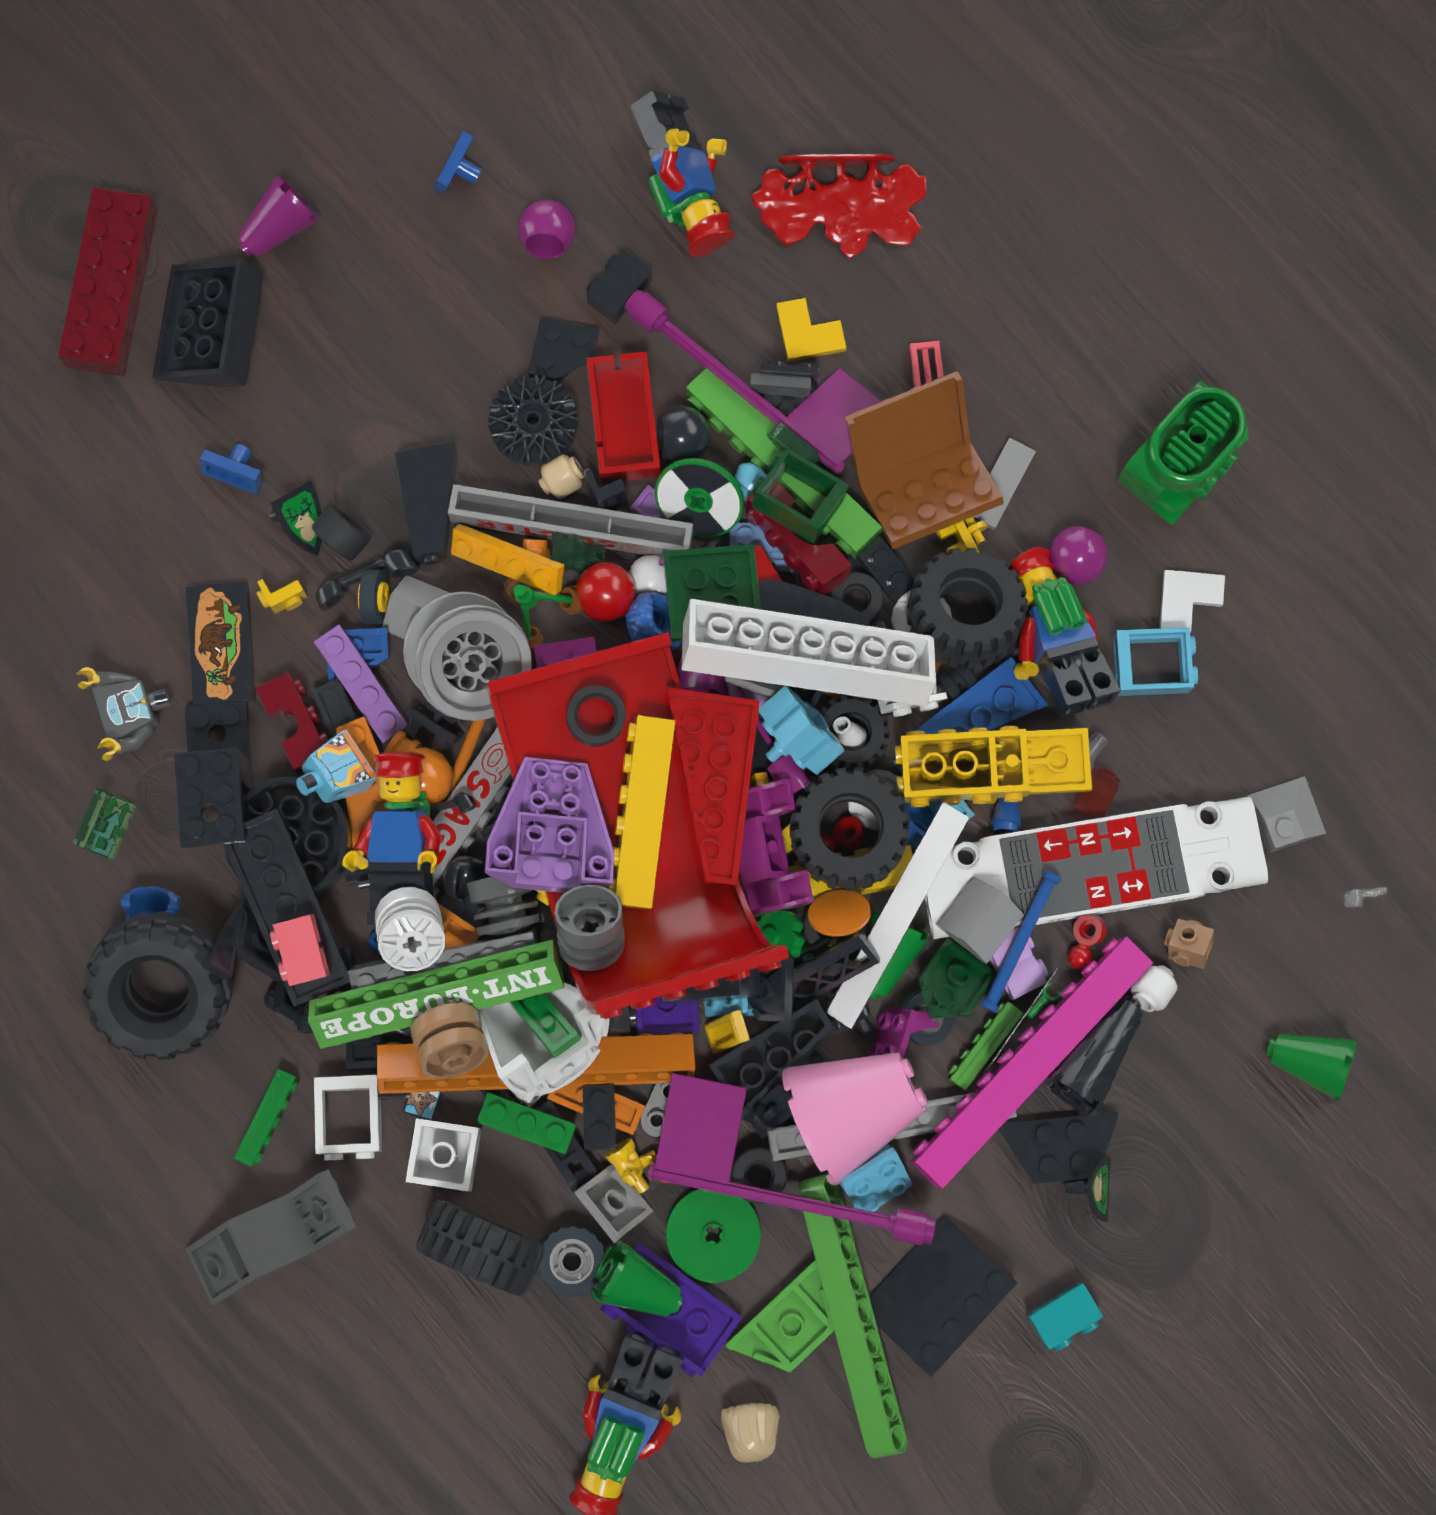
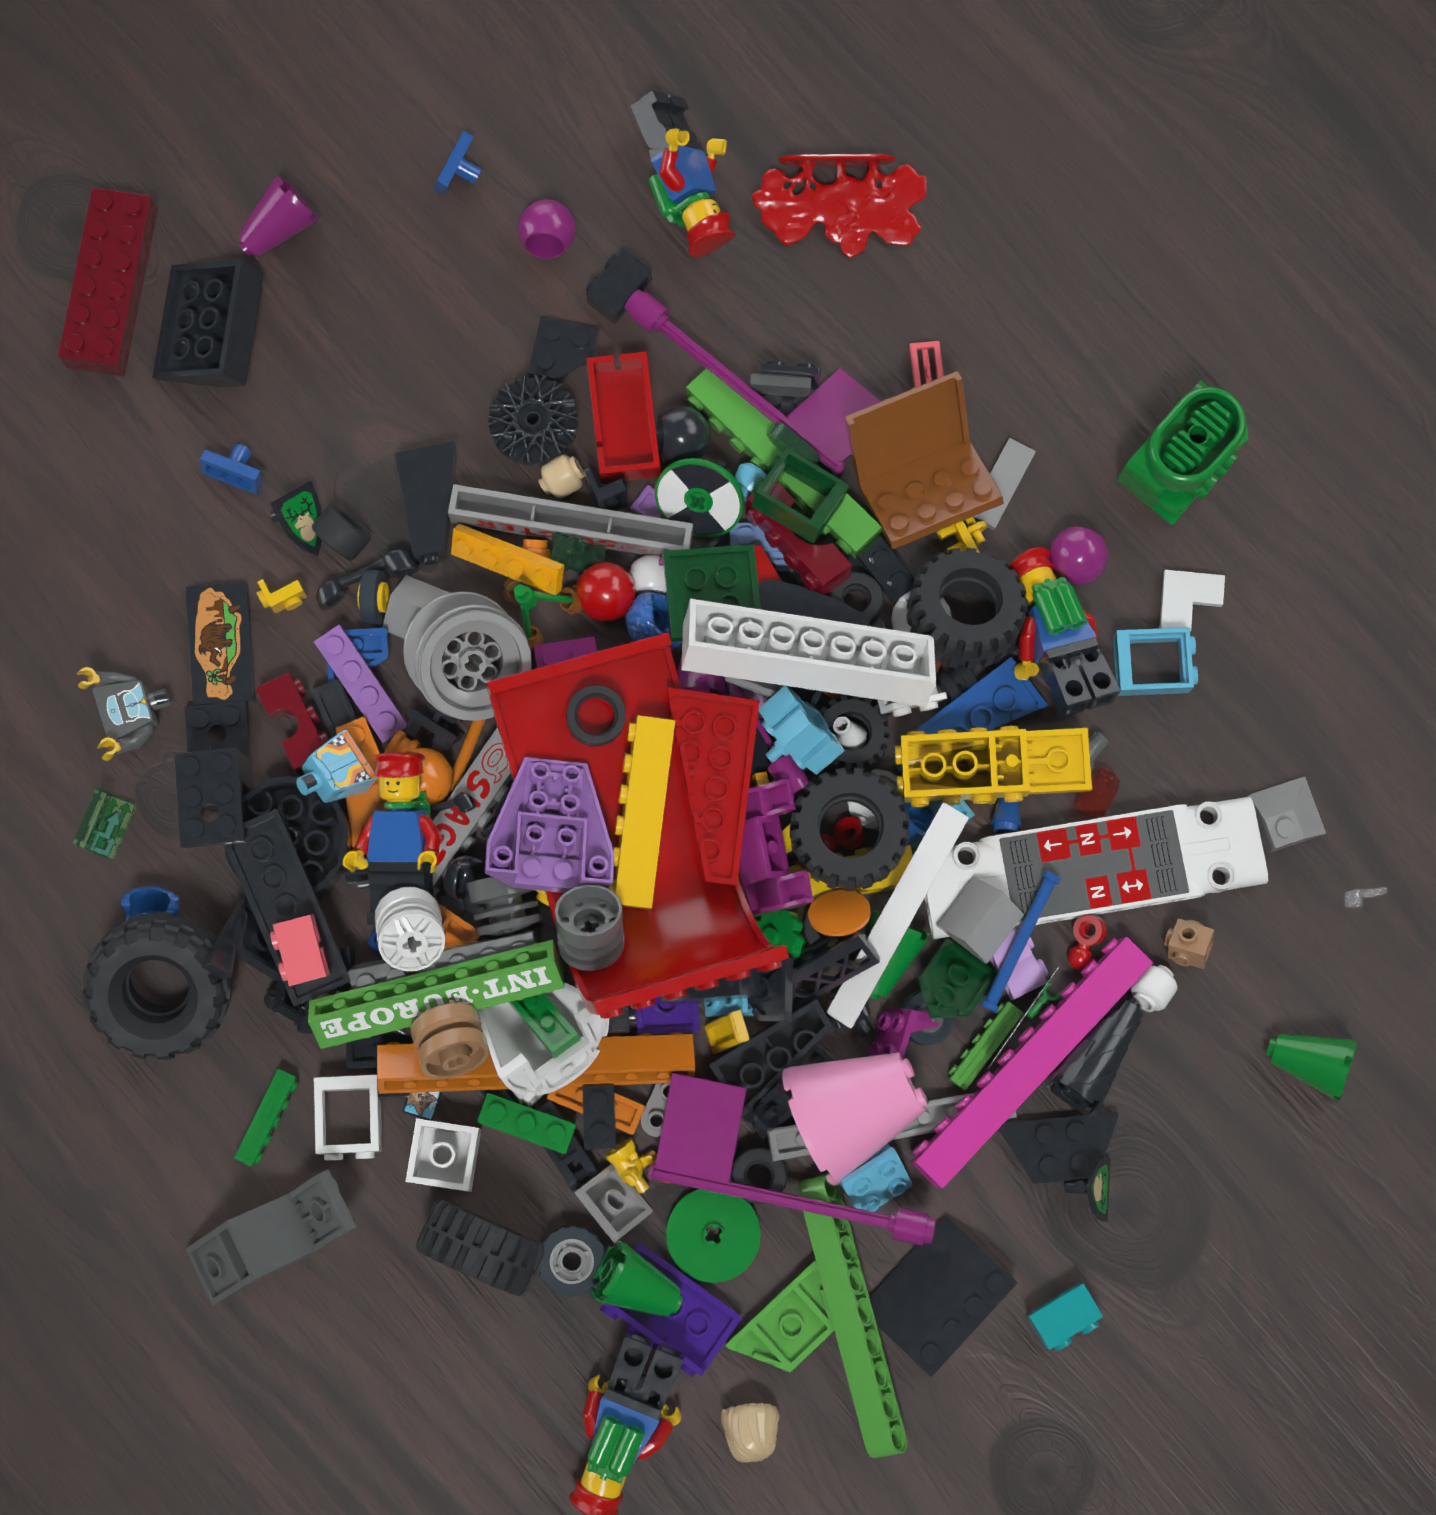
yellow tile [776,298,846,362] -> none

